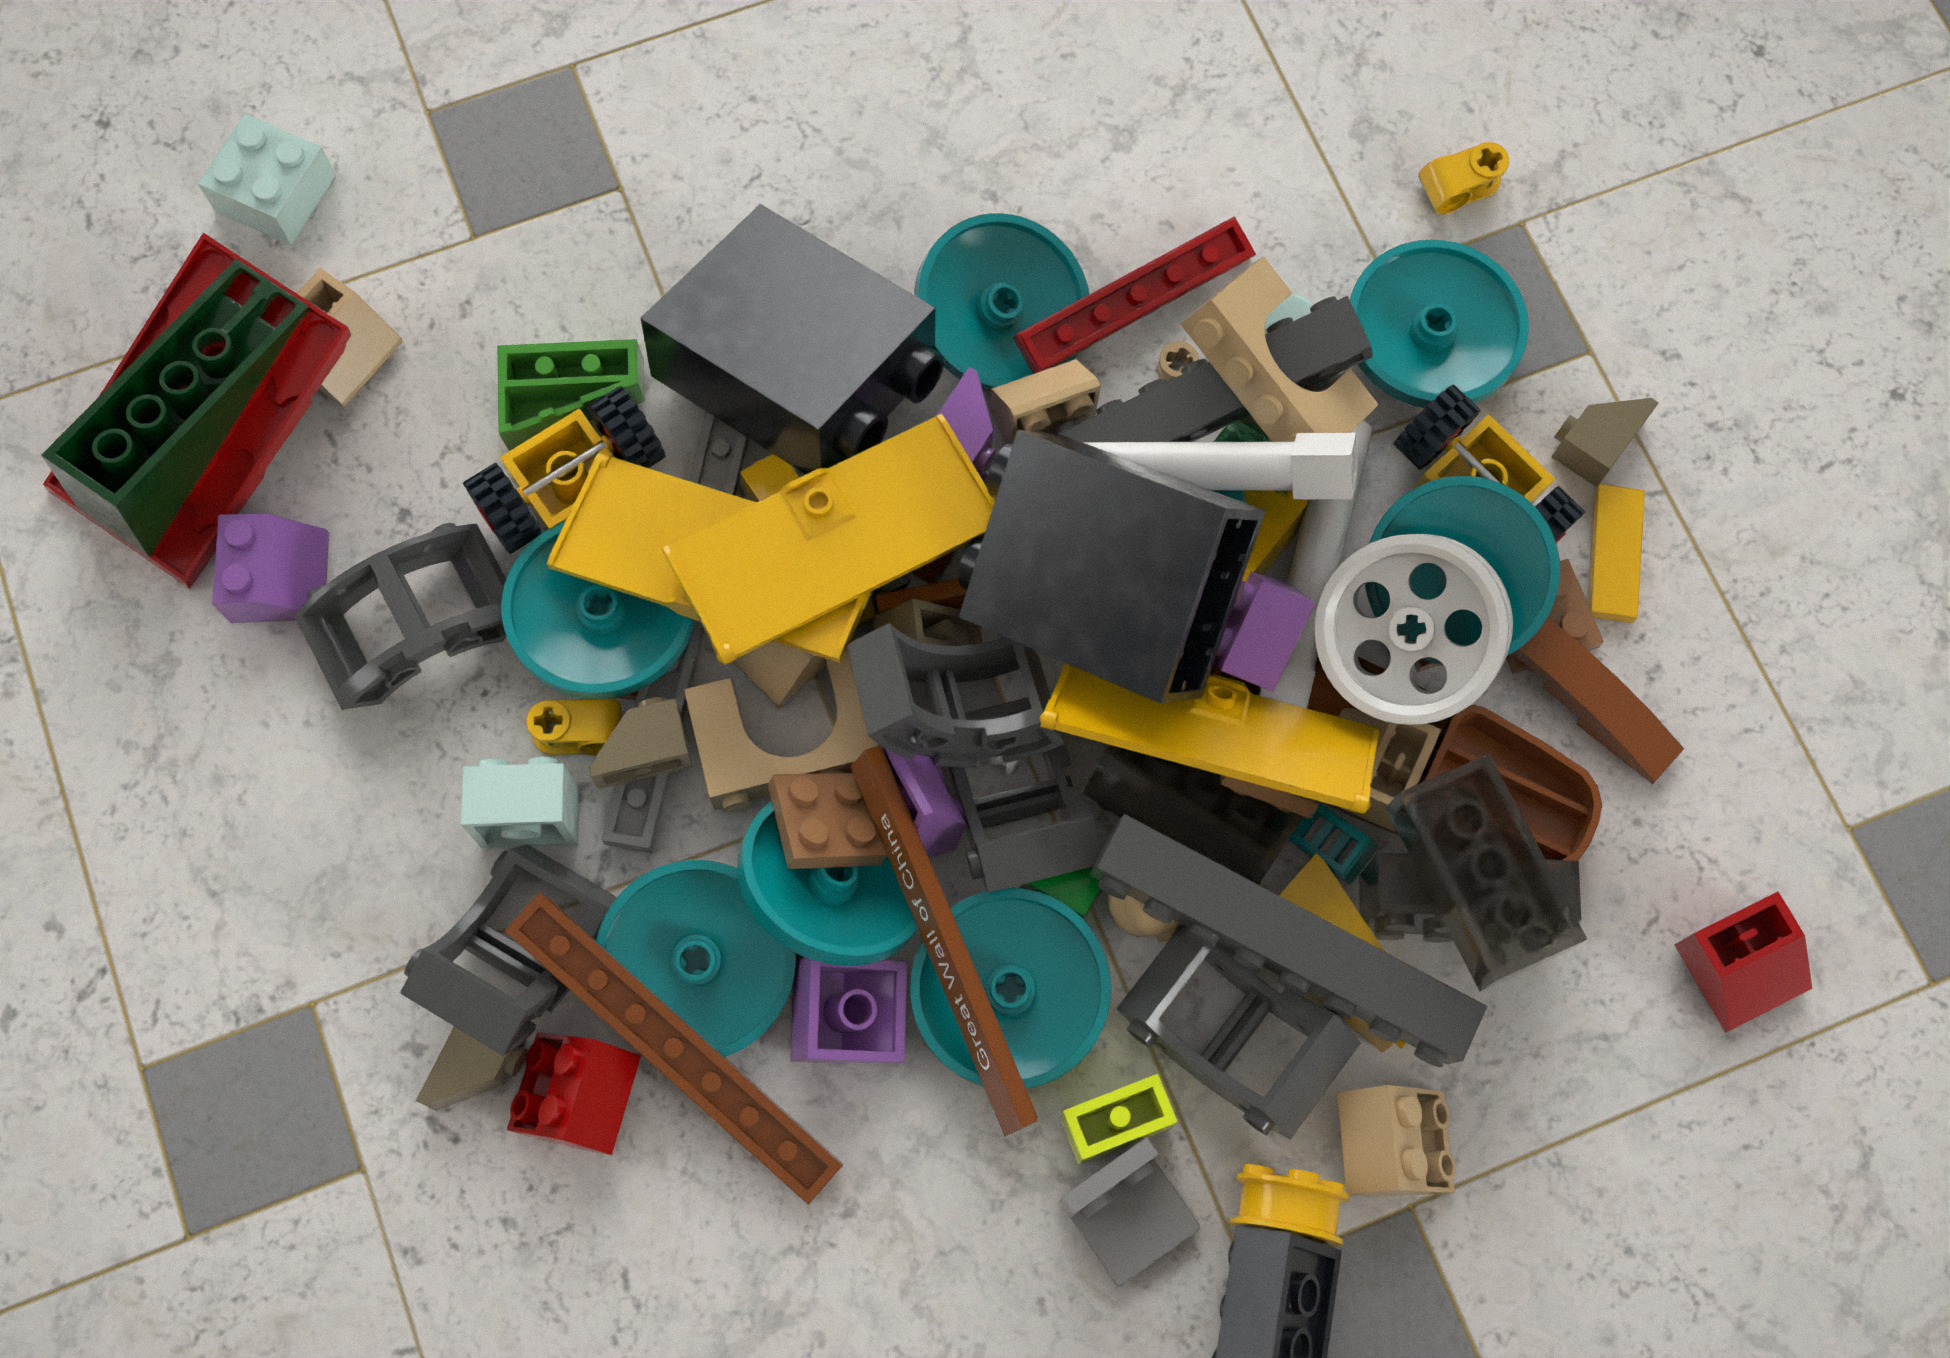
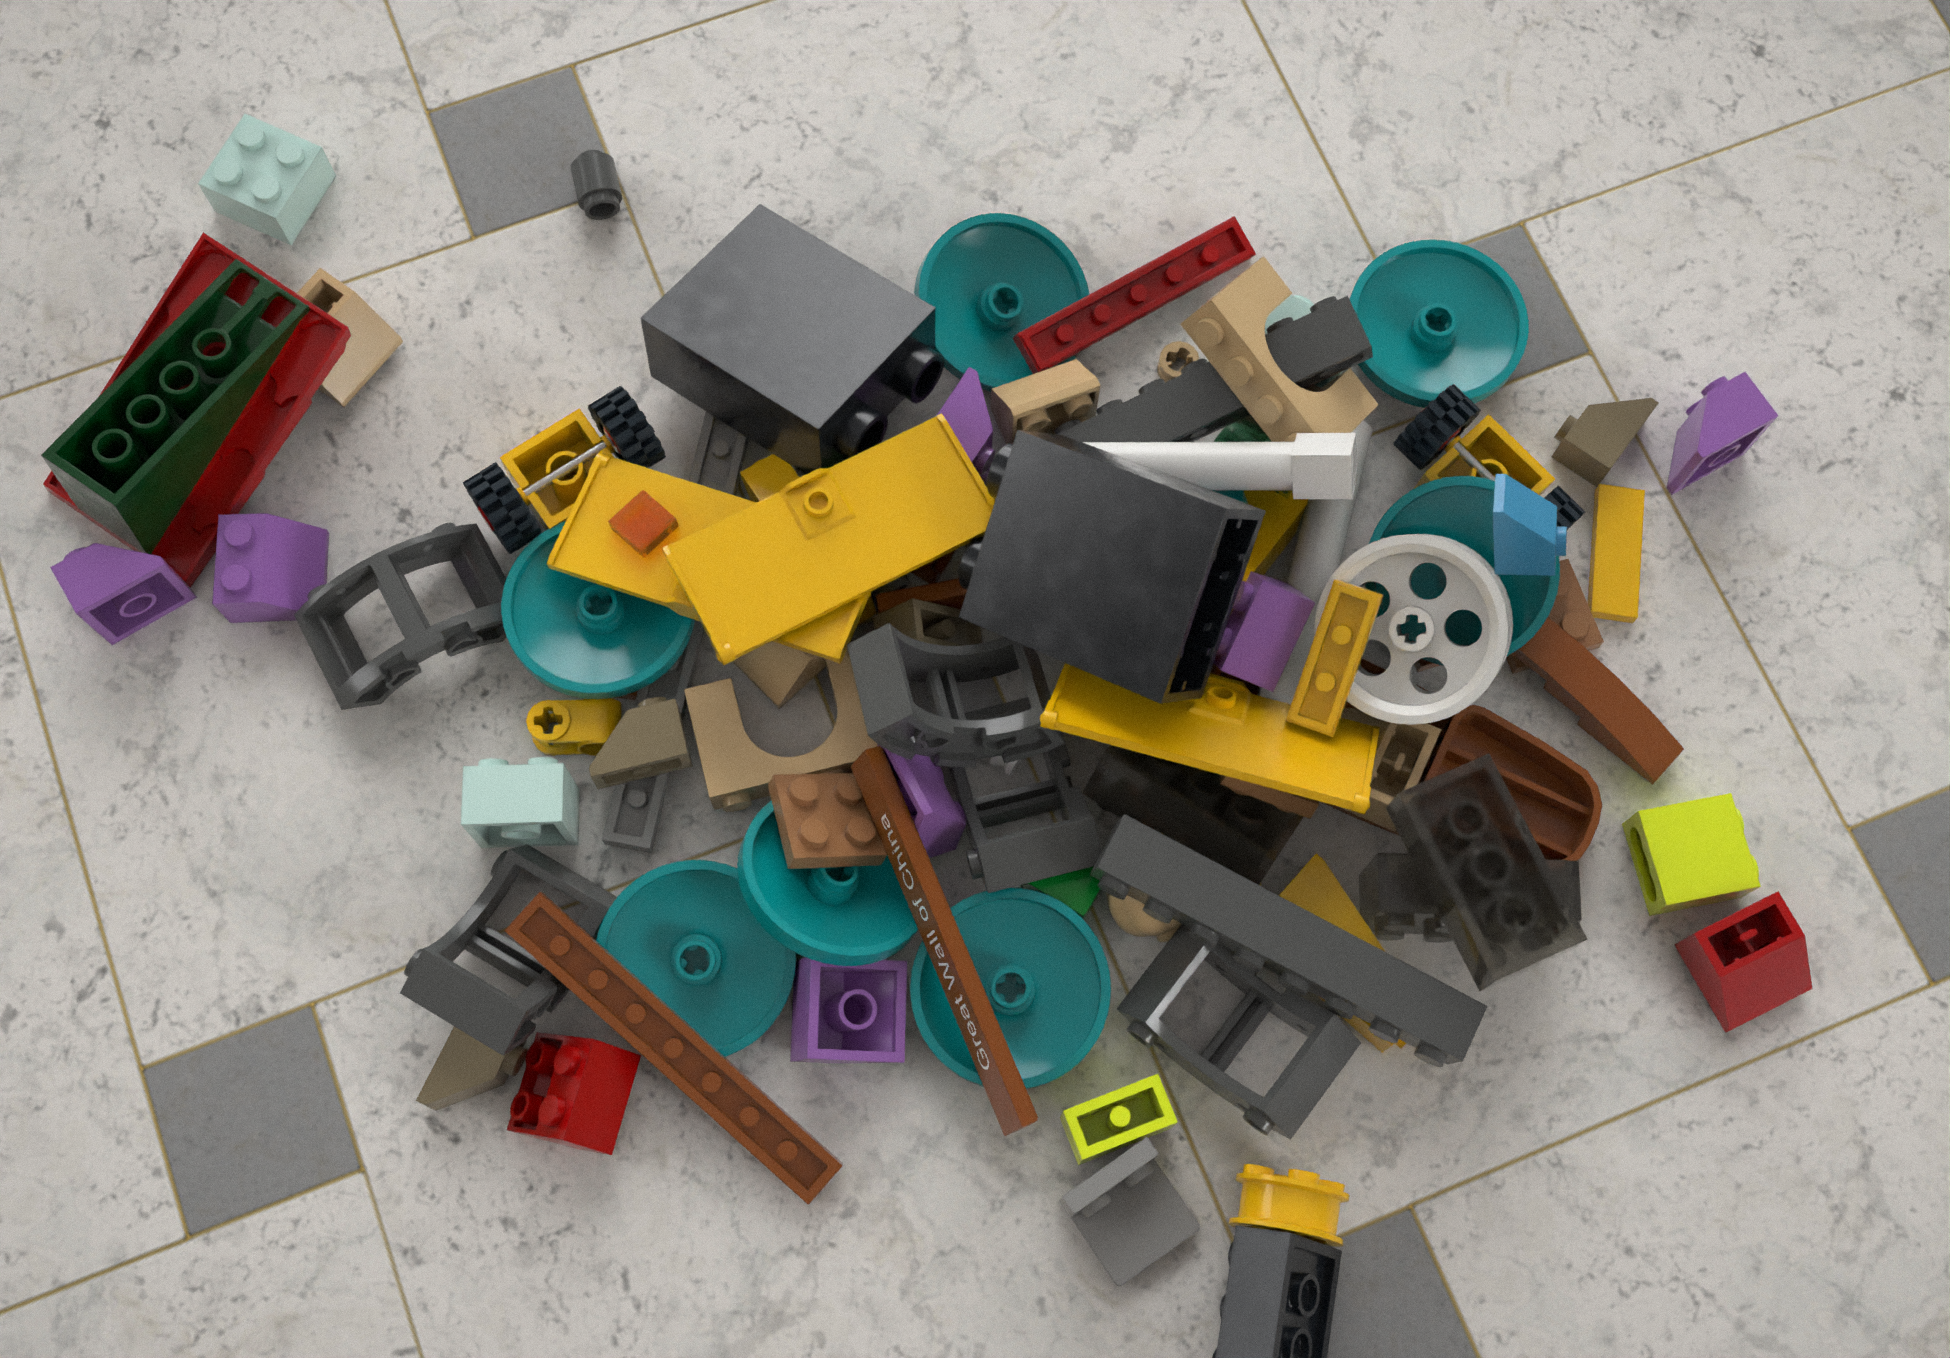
bright green wedge [497,339,645,451] -> none
teal slope [1267,802,1378,885] -> none
tan slope [1337,1085,1456,1197] -> none
yellow piece [1418,142,1510,215] -> none
none -> medium lavender slope [50,543,197,645]
none -> dark grey brick [571,150,622,220]
none -> clear orange tile [608,490,679,558]
none -> yellow tile [1285,579,1384,737]
none -> dark azure slope [1493,474,1567,576]
none -> neon yellow piece [1622,793,1761,916]
none -> medium lavender slope [1667,372,1778,495]

